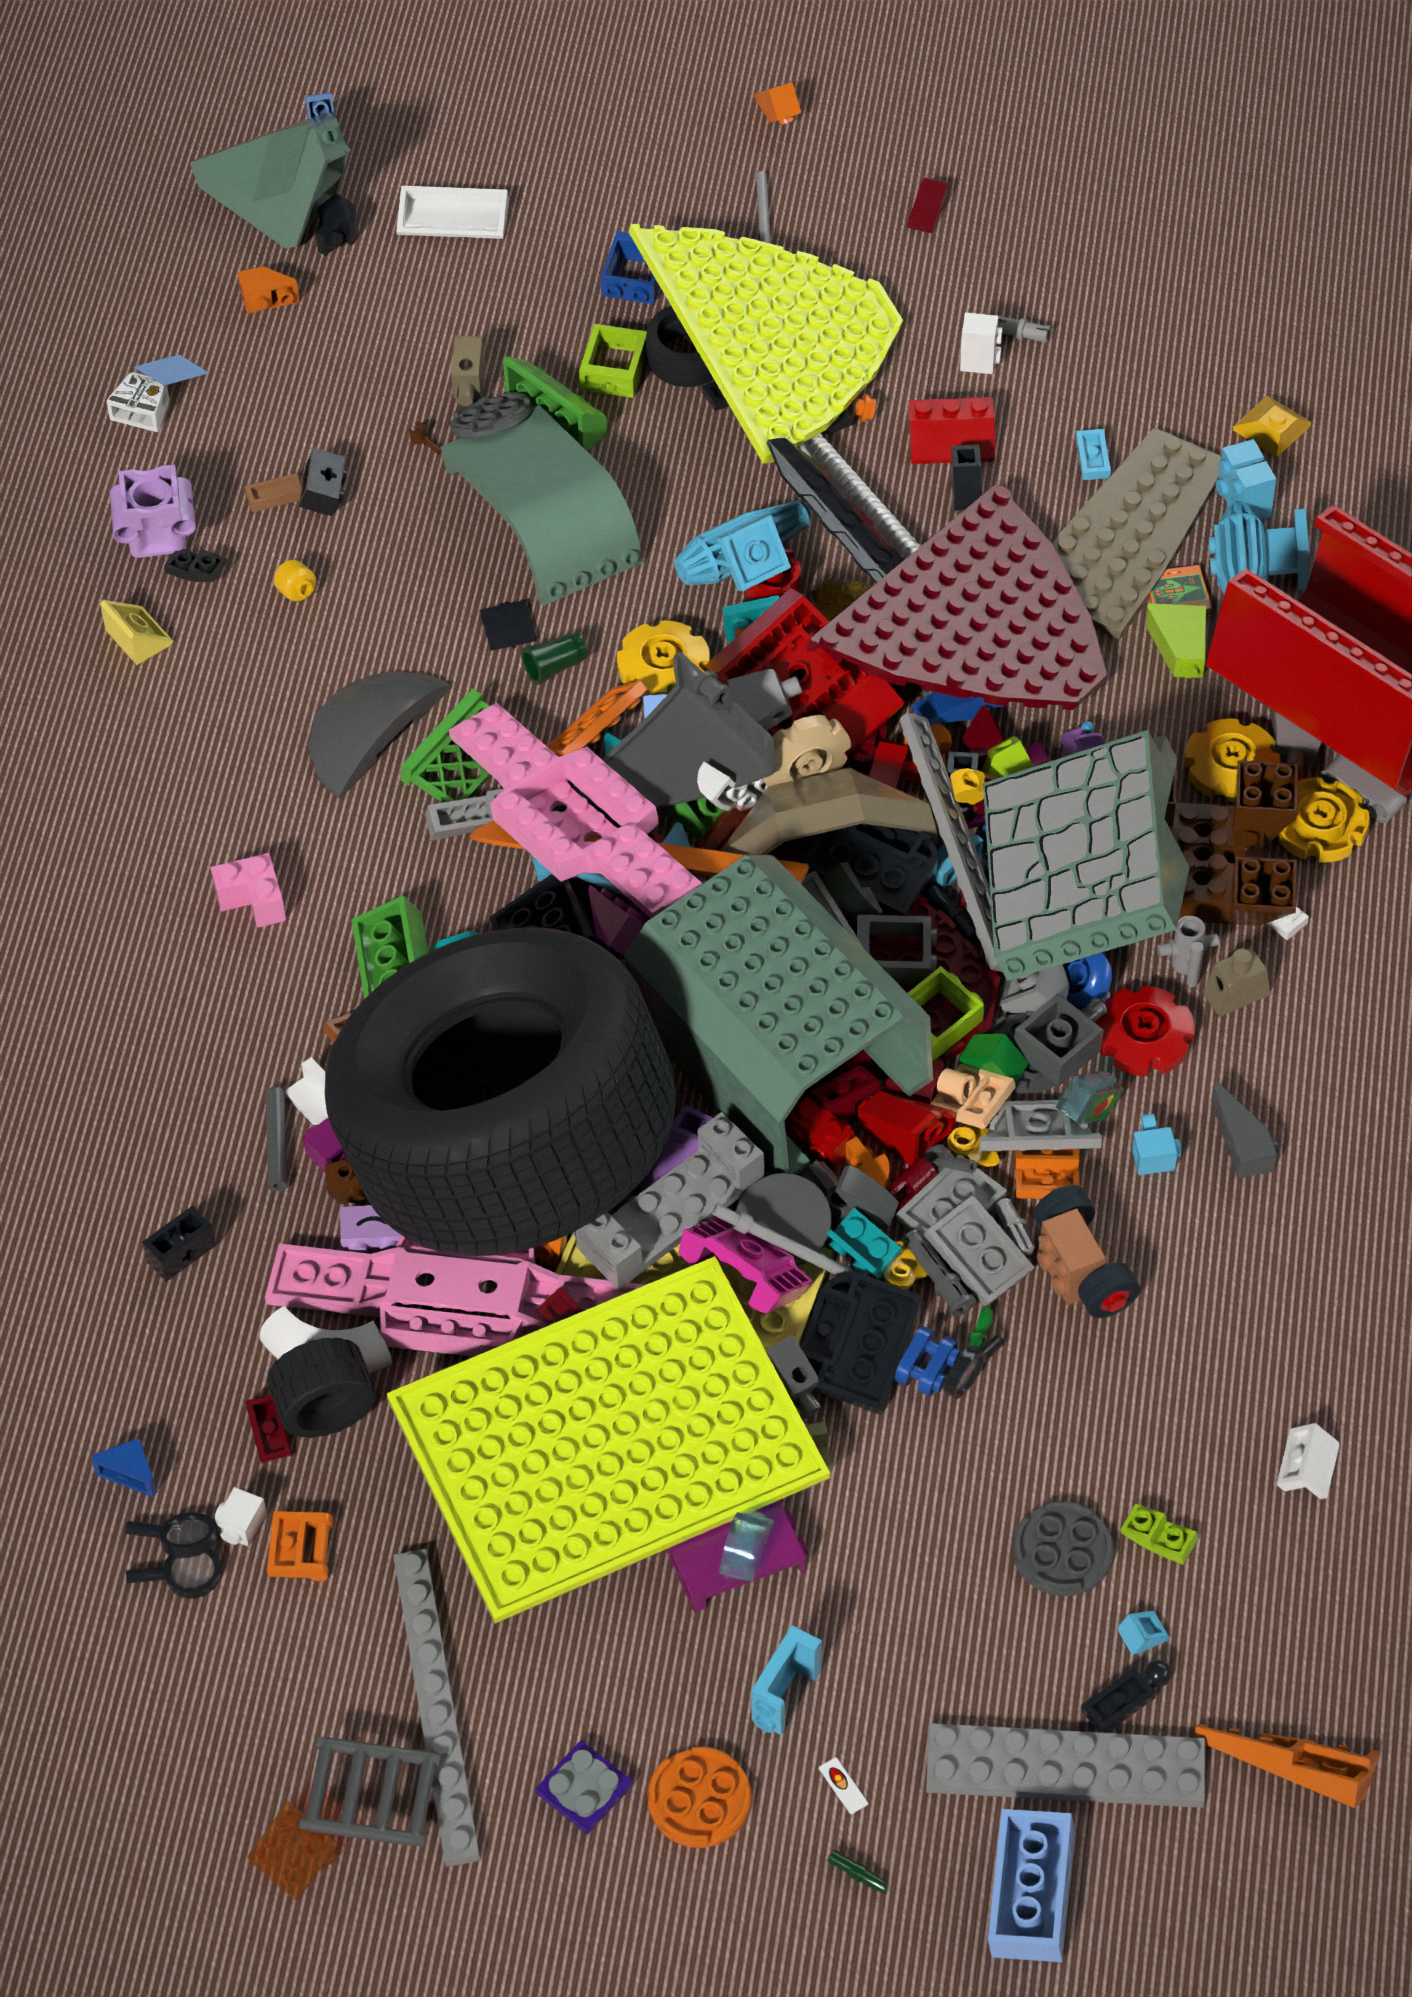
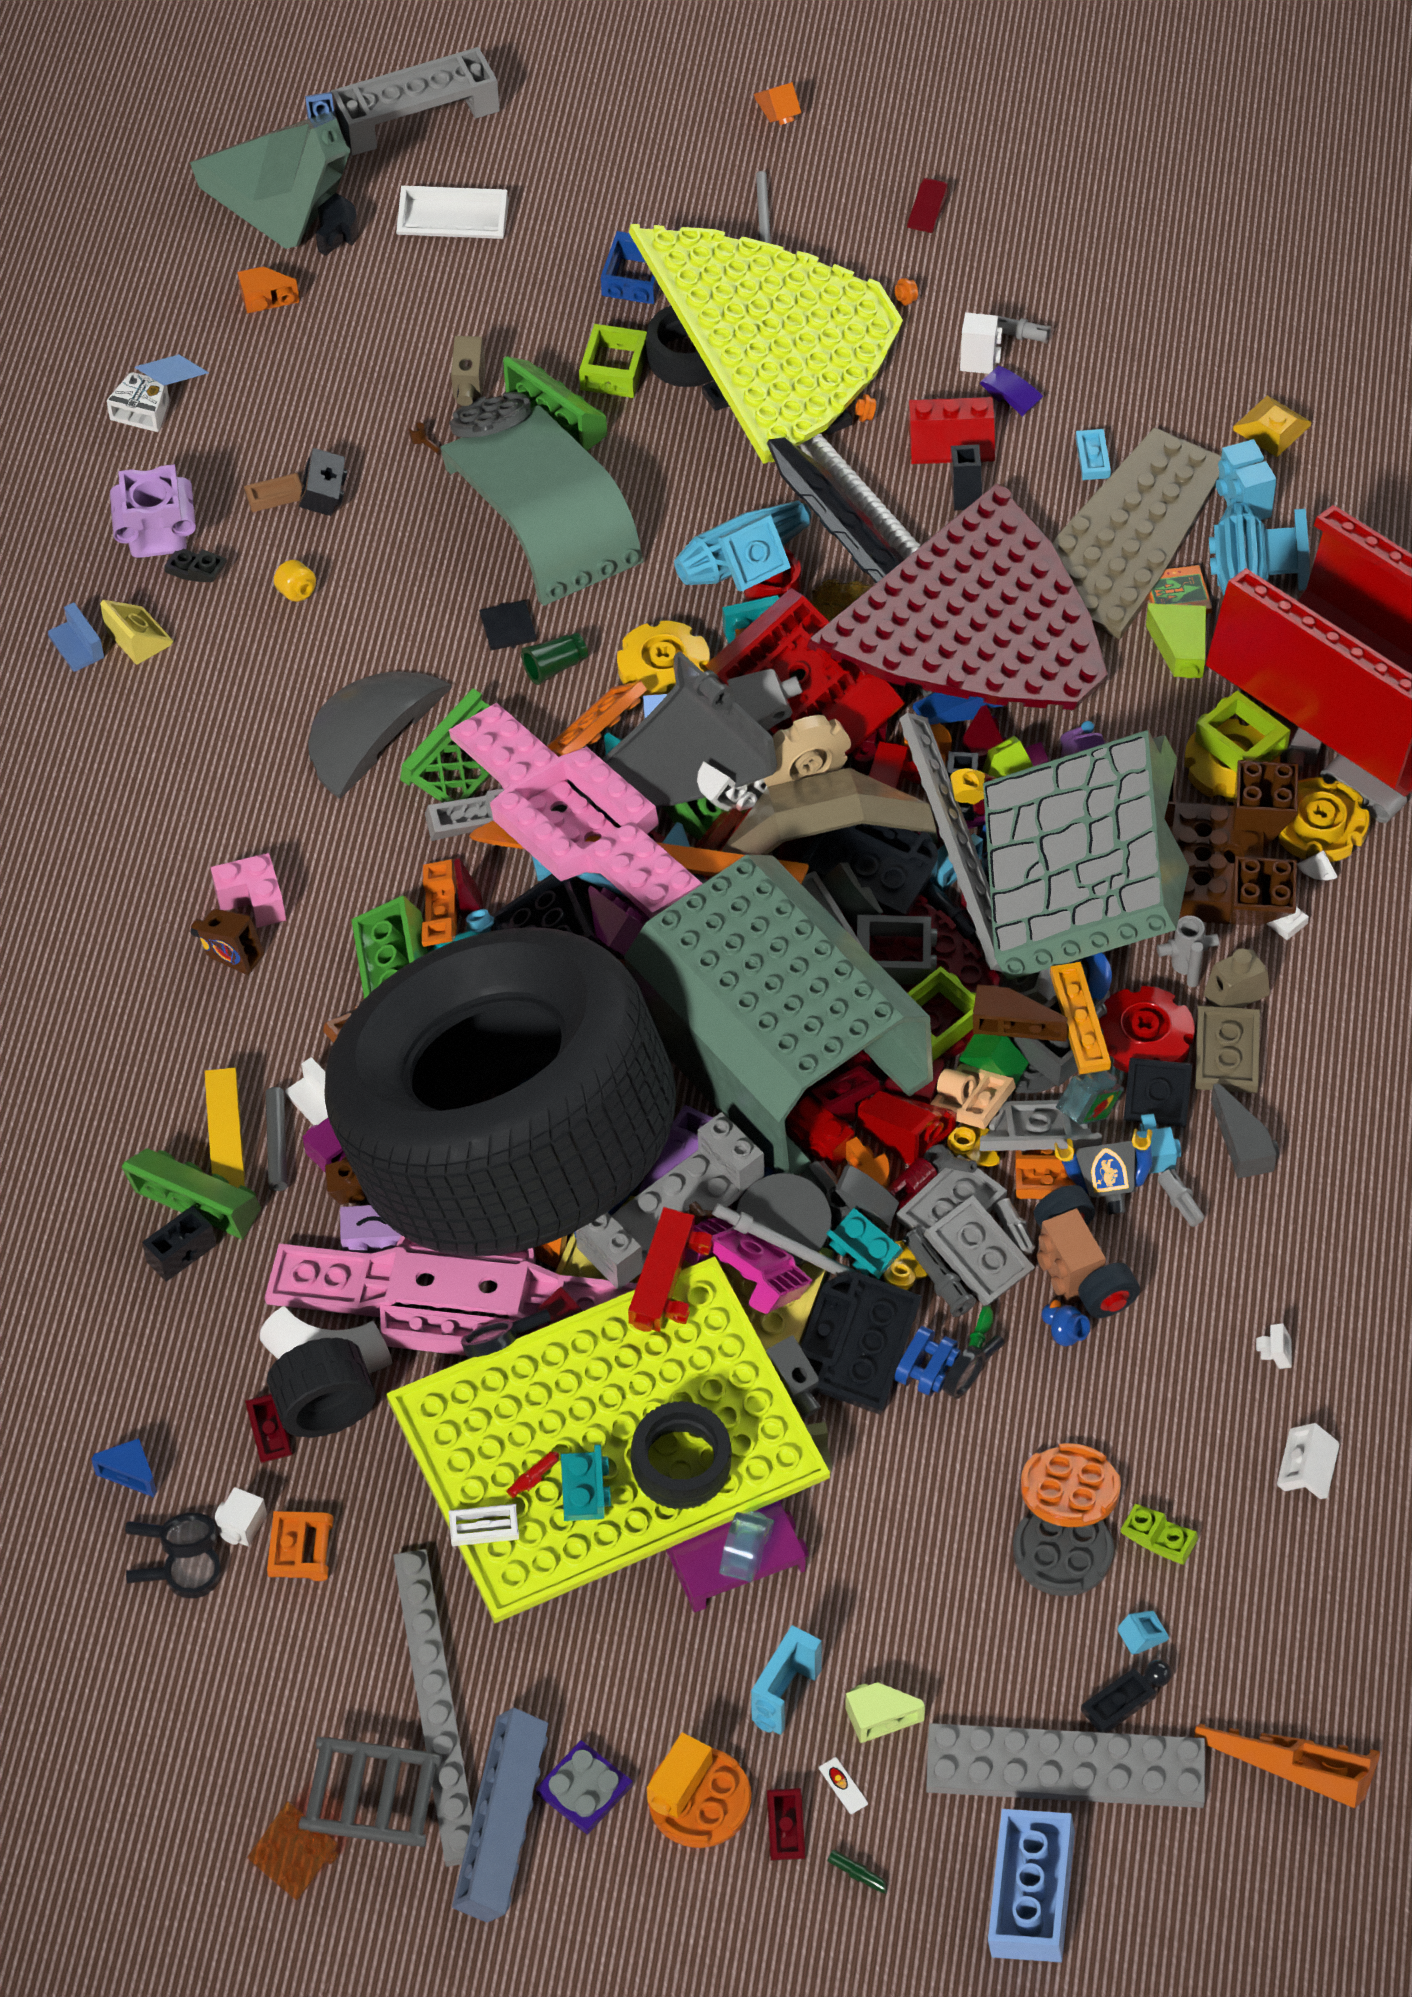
none -> medium blue panel [48,602,104,672]
none -> bright green slope [122,1148,261,1240]
none -> reddish brown torso [190,909,265,976]
none -> yellow slope [205,1067,245,1188]
none -> light grey plate [331,47,500,156]
none -> orange slope [422,859,457,947]
none -> white tile [448,1504,519,1546]
none -> sand blue brick [452,1708,548,1923]
none -> dark red slope [454,858,484,918]
none -> black piece [461,1309,551,1357]
none -> medium azure plate [466,909,494,933]
none -> red piece [506,1451,559,1498]
none -> teal bracket [561,1445,611,1521]
none -> red brick [628,1207,713,1332]
none -> black tyre [631,1401,732,1510]
none -> light orange brick [647,1732,712,1818]
none -> reddish brown hand [684,1201,718,1225]
none -> dark red slope [766,1788,805,1861]
none -> yellowish green slope [845,1682,925,1743]
none -> orange plate [895,278,918,306]
none -> reddish brown slope [973,985,1067,1042]
none -> dark purple slope [980,366,1043,417]
none -> orange tile [1021,1443,1121,1527]
none -> blue animal [1041,1300,1090,1347]
none -> light orange plate [1050,962,1111,1075]
none -> torso [1054,1129,1153,1215]
none -> black plate [1123,1058,1192,1127]
none -> light grey axle [1158,1169,1205,1227]
none -> lime window [1195,690,1290,772]
none -> dark tan plate [1195,1006,1260,1093]
none -> white tile [1256,1323,1292,1369]
none -> white tile [1297,850,1337,881]

